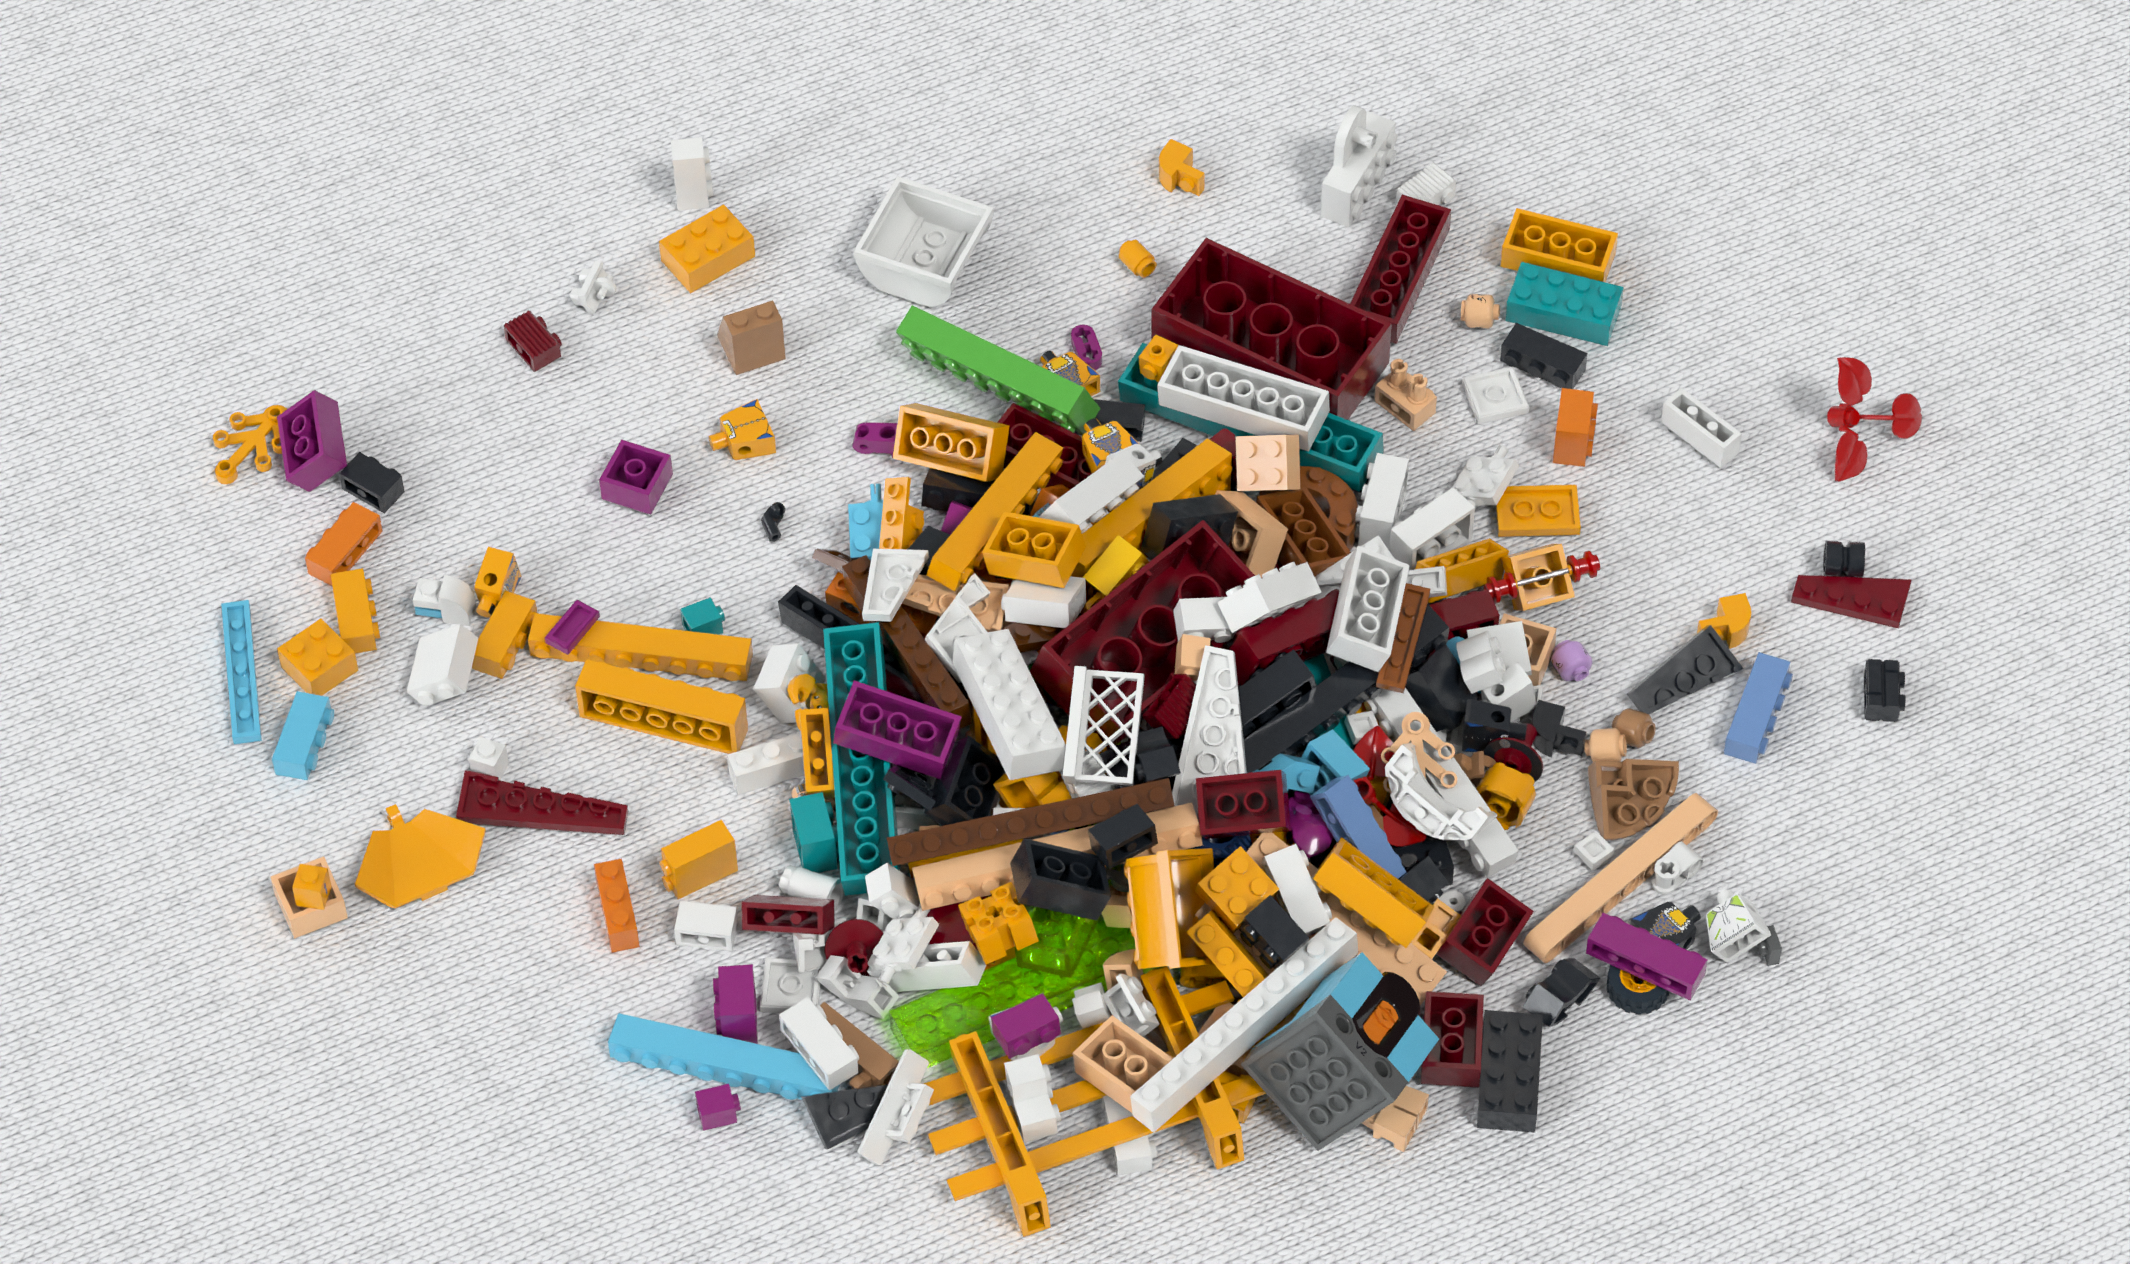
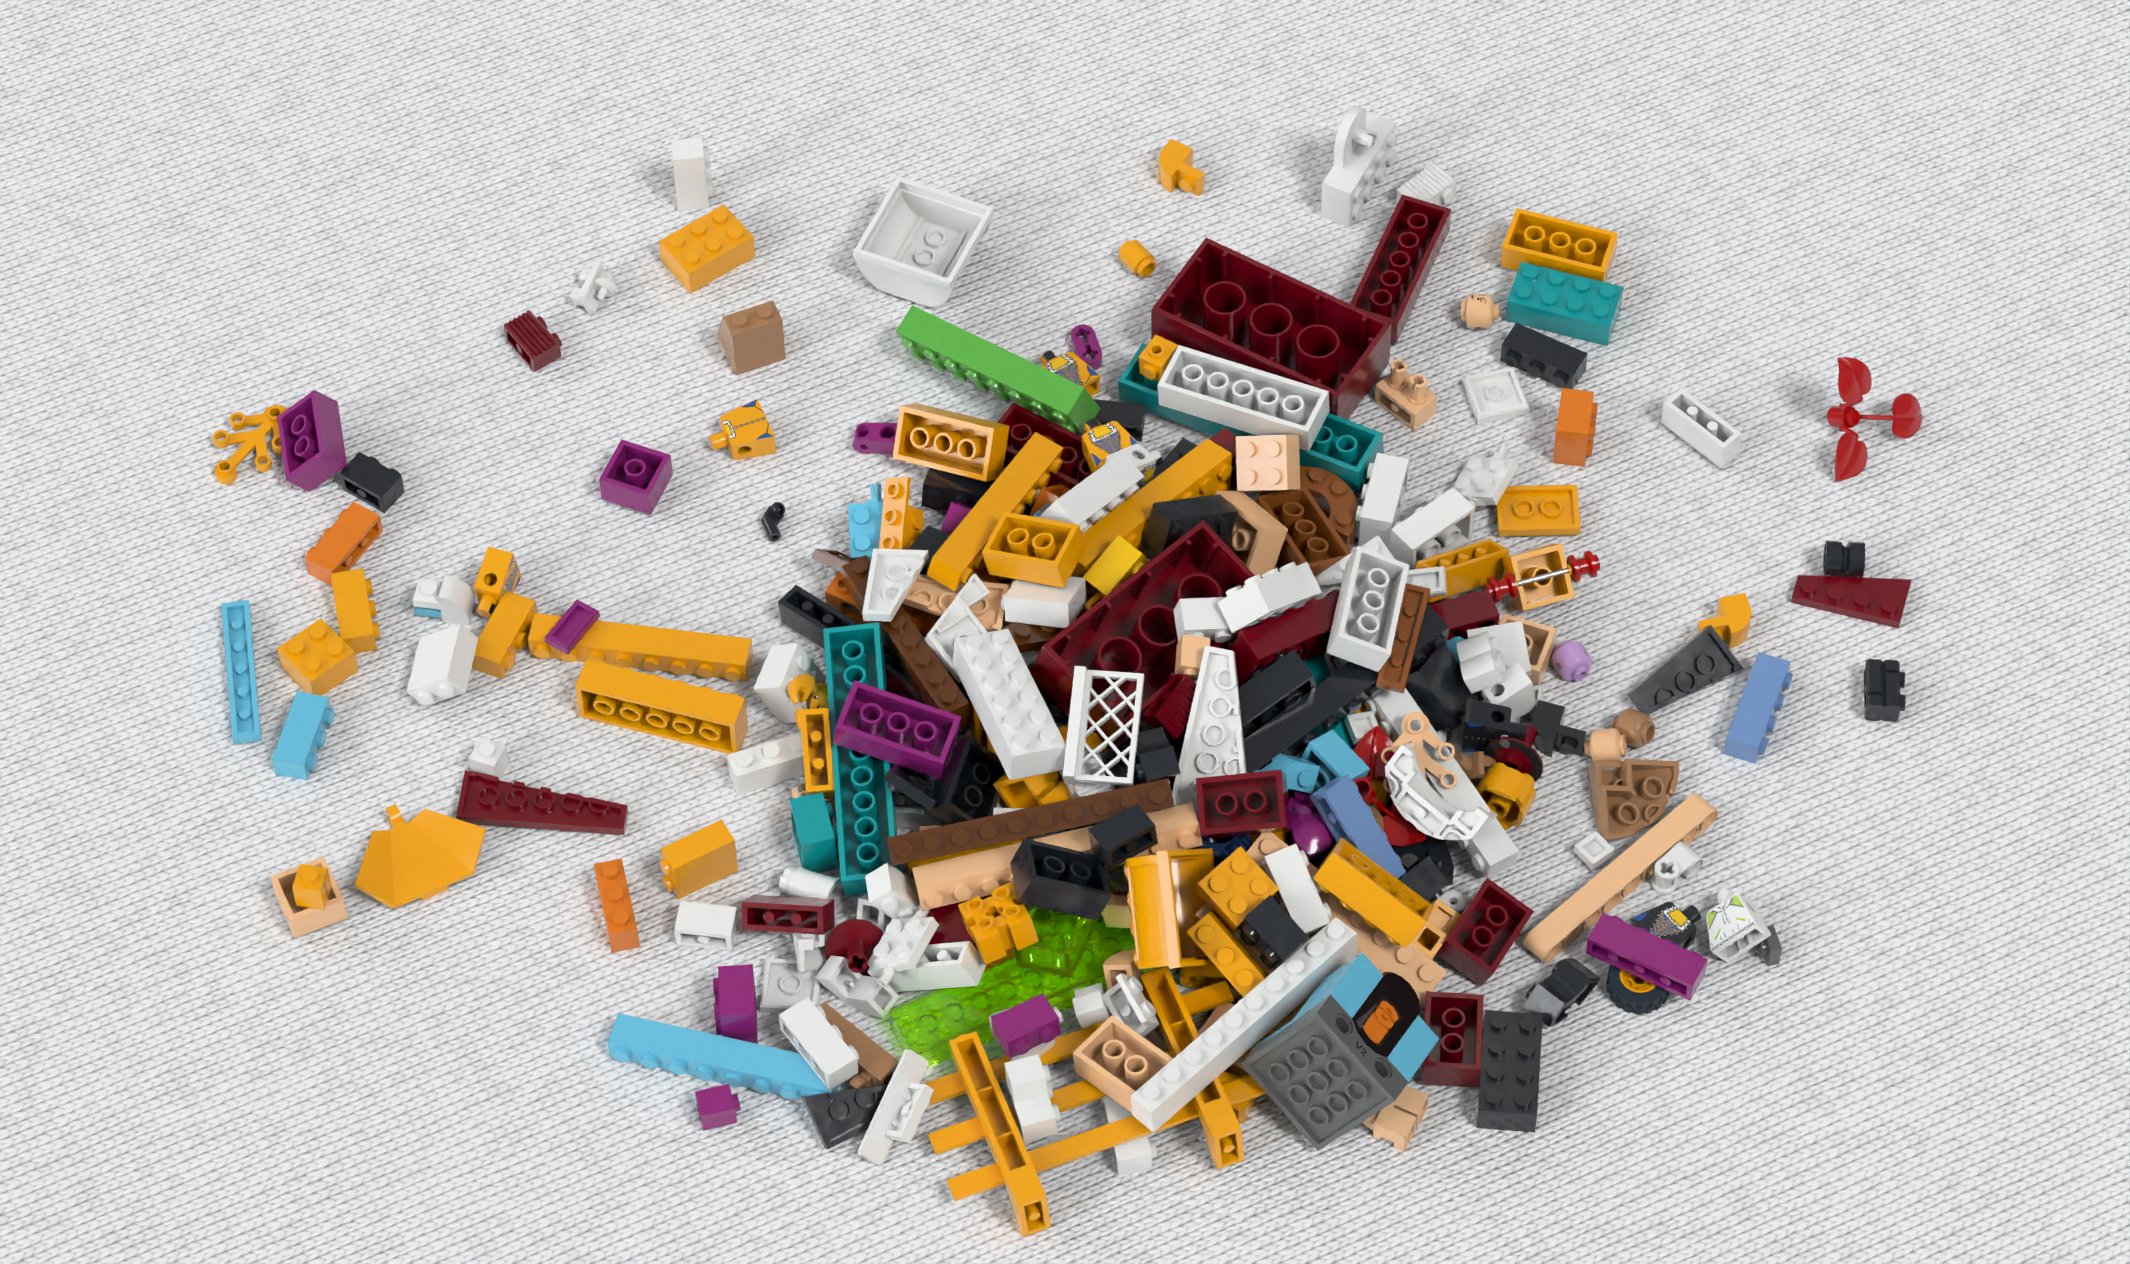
teal brick [680,597,725,635] -> none

